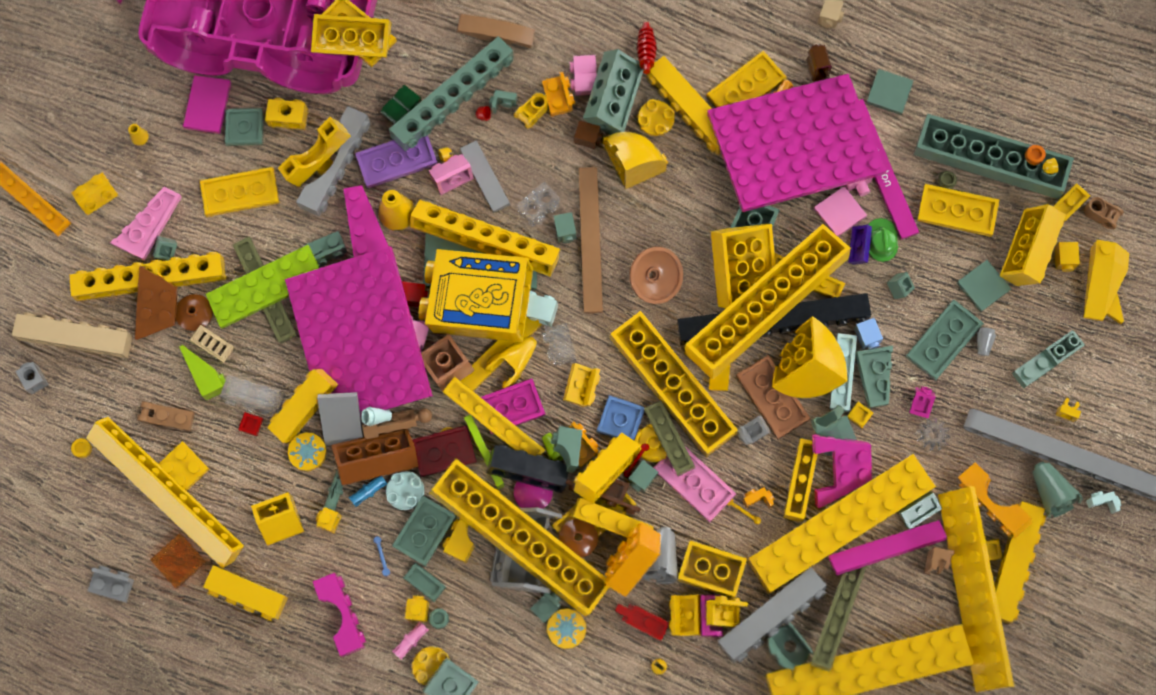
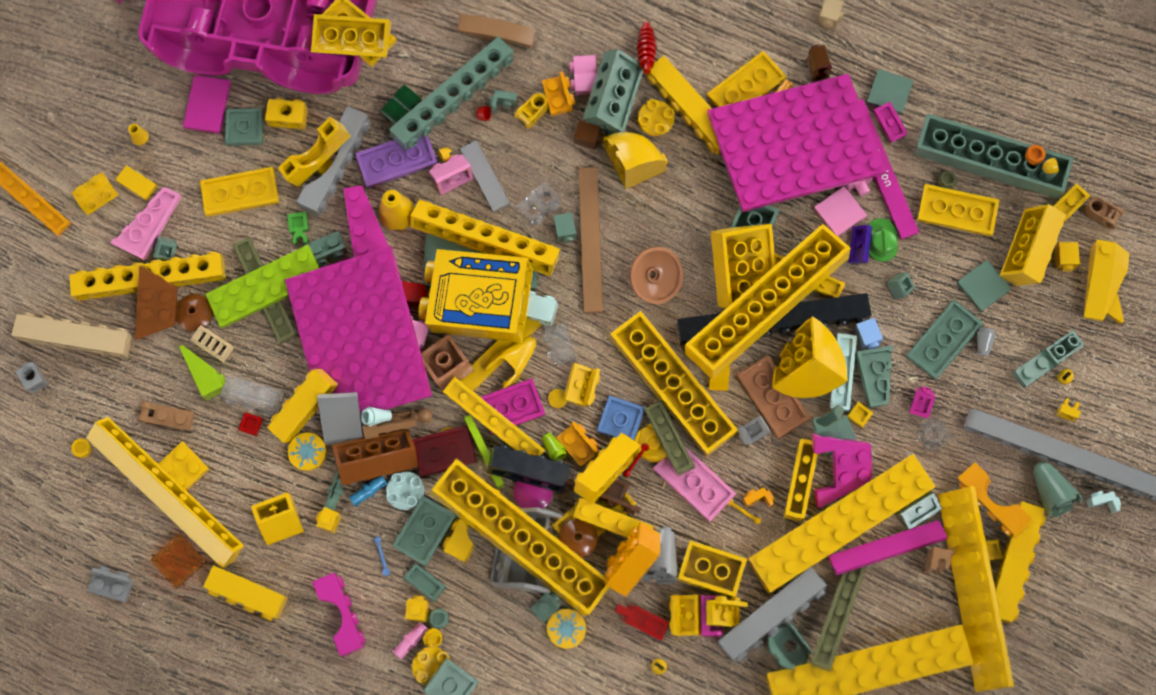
sand green arch [551,426,582,473] -> none
sand green brick [628,460,658,493] -> none
none -> yellow tile [115,165,158,201]
none -> bright green plate [287,211,309,246]
none -> yellow plate [423,628,442,647]
none -> yellow piece [548,389,567,409]
none -> dark pink plate [872,102,908,144]
none -> yellow hinge [1057,369,1074,385]

